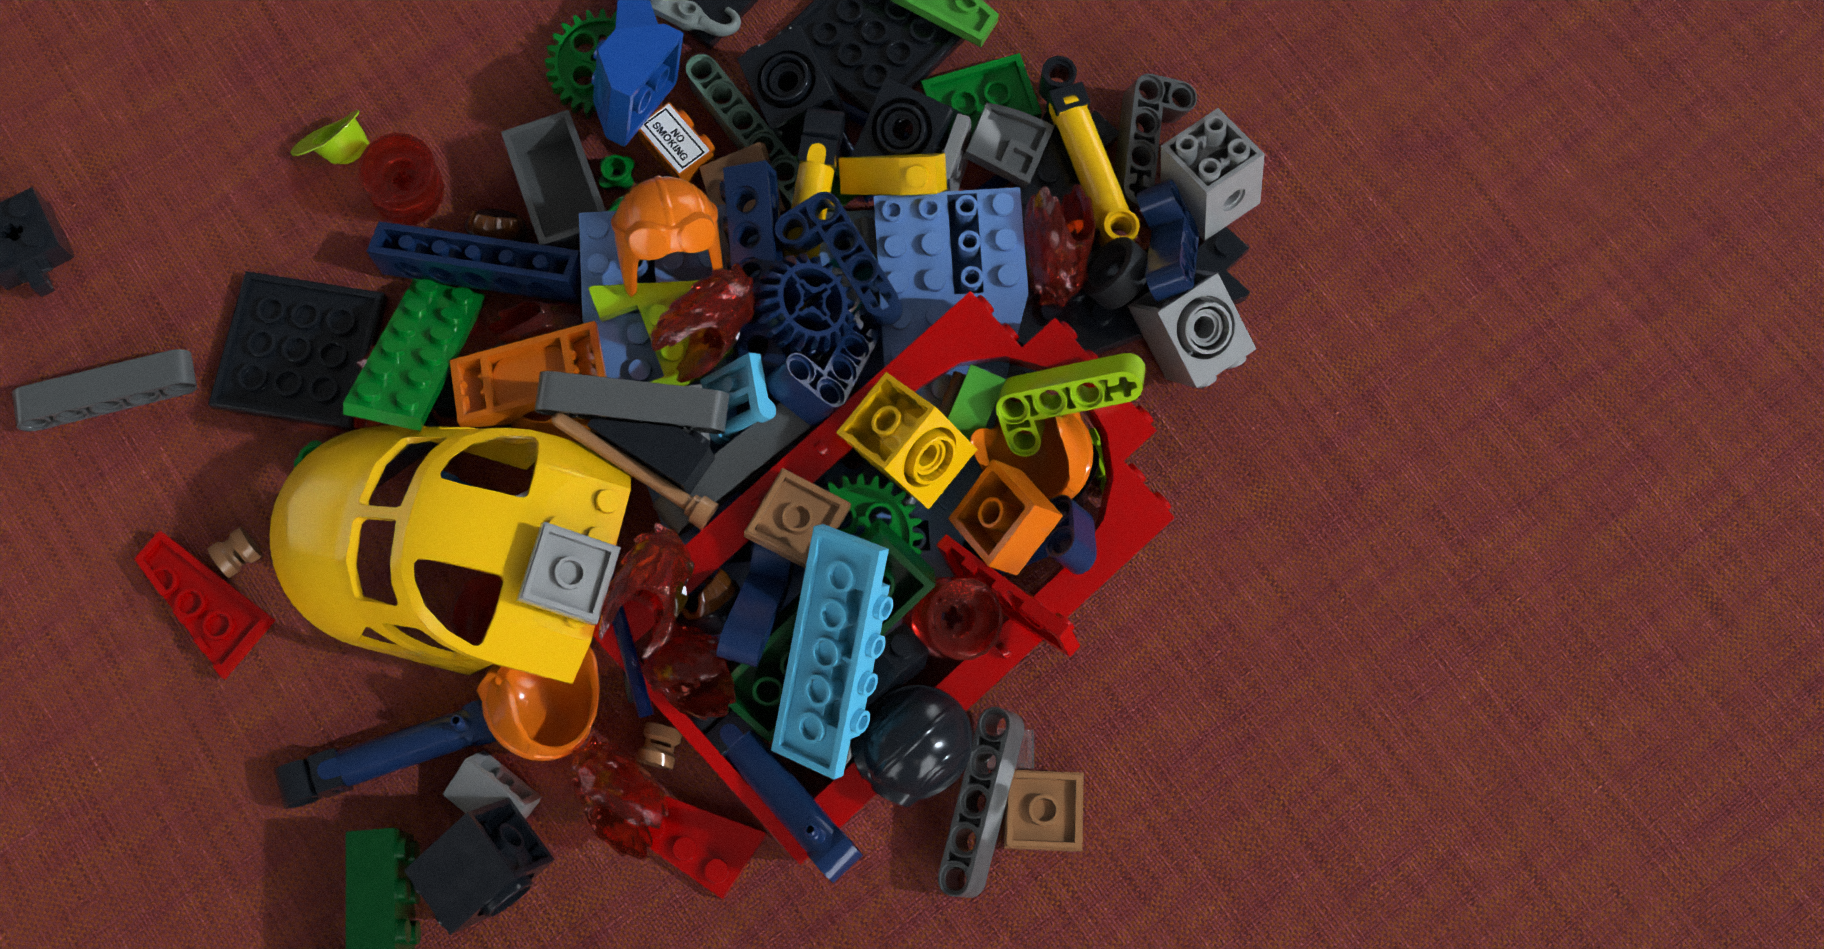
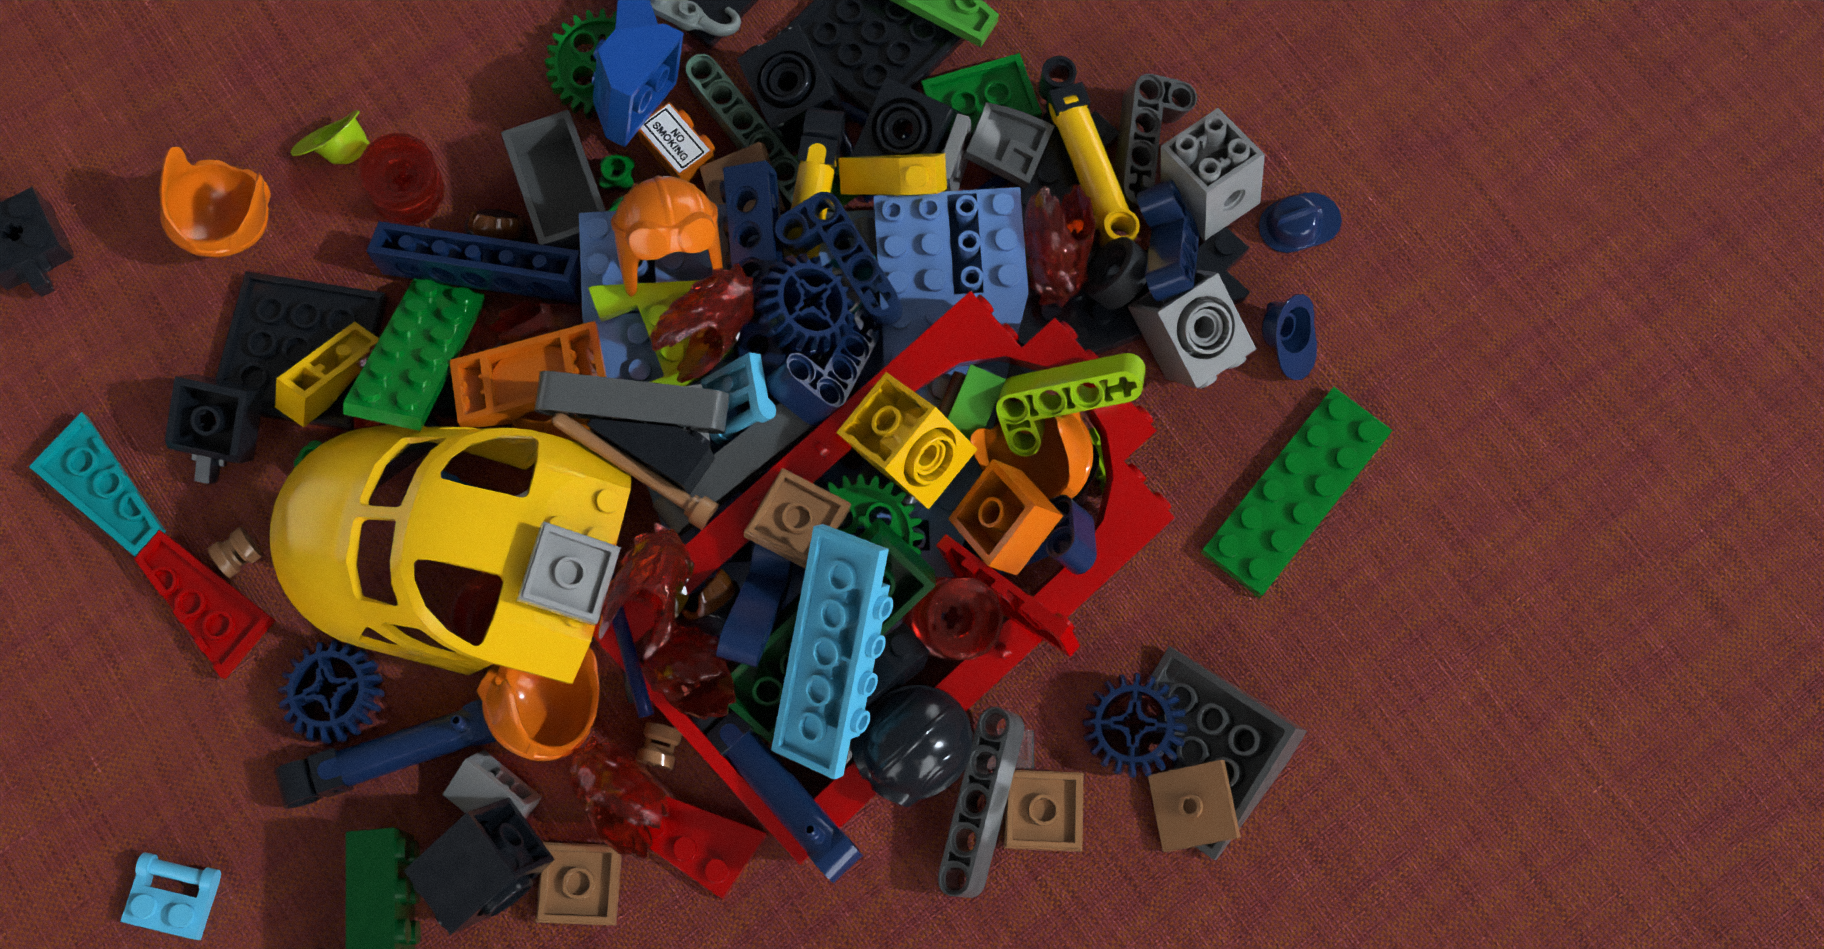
dark grey beam [12,349,198,431] -> none
none -> teal wing [29,412,166,557]
none -> medium azure plate [120,852,221,940]
none -> orange piece [159,147,271,258]
none -> black hinge [165,374,265,484]
none -> yellow slope [275,322,379,428]
none -> dark blue gear [277,640,385,744]
none -> medium nougat plate [536,842,623,926]
none -> dark blue gear [1083,673,1188,778]
none -> medium nougat plate [1148,760,1241,852]
none -> dark grey slope [1151,646,1307,860]
none -> green plate [1201,387,1393,599]
none -> dark blue piece [1259,192,1342,253]
none -> dark blue piece [1261,294,1317,380]

